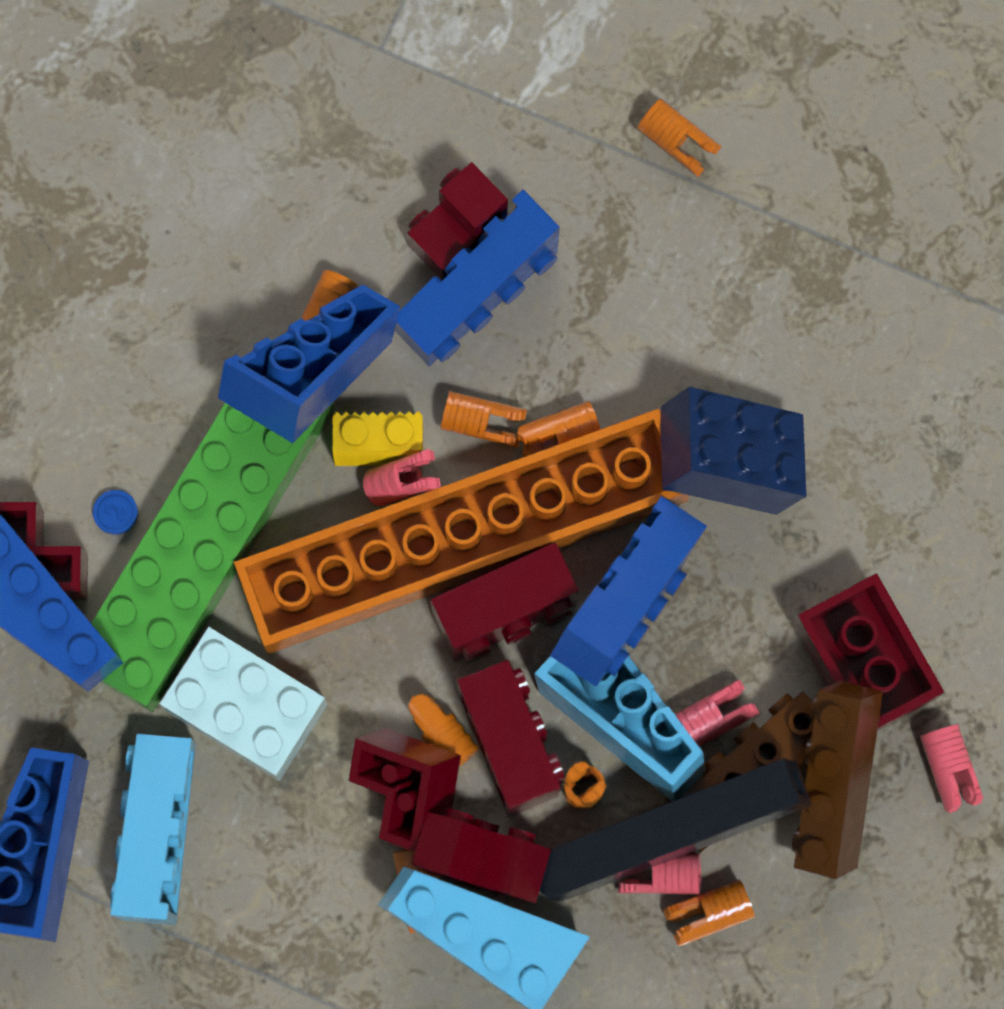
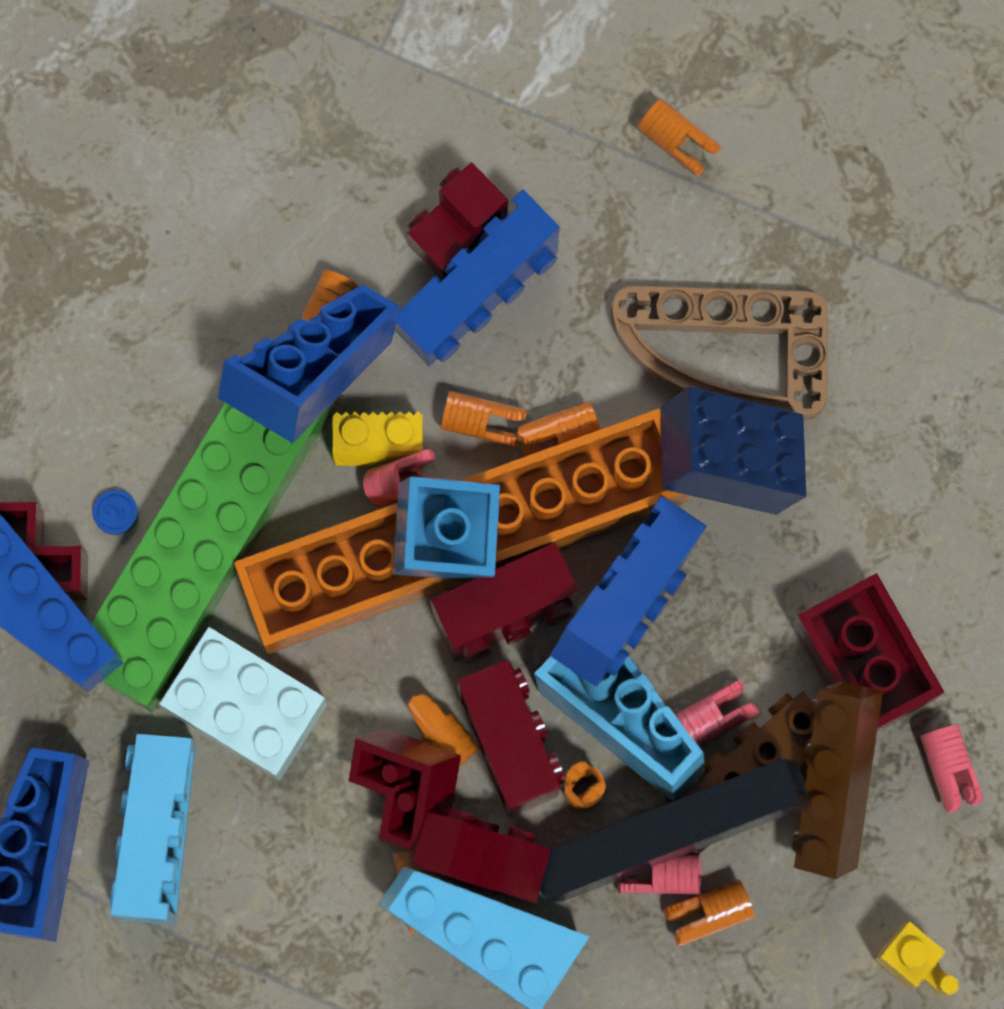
none -> dark azure slope [393,477,500,578]
none -> medium nougat beam [611,286,828,420]
none -> yellow brick [873,921,959,996]

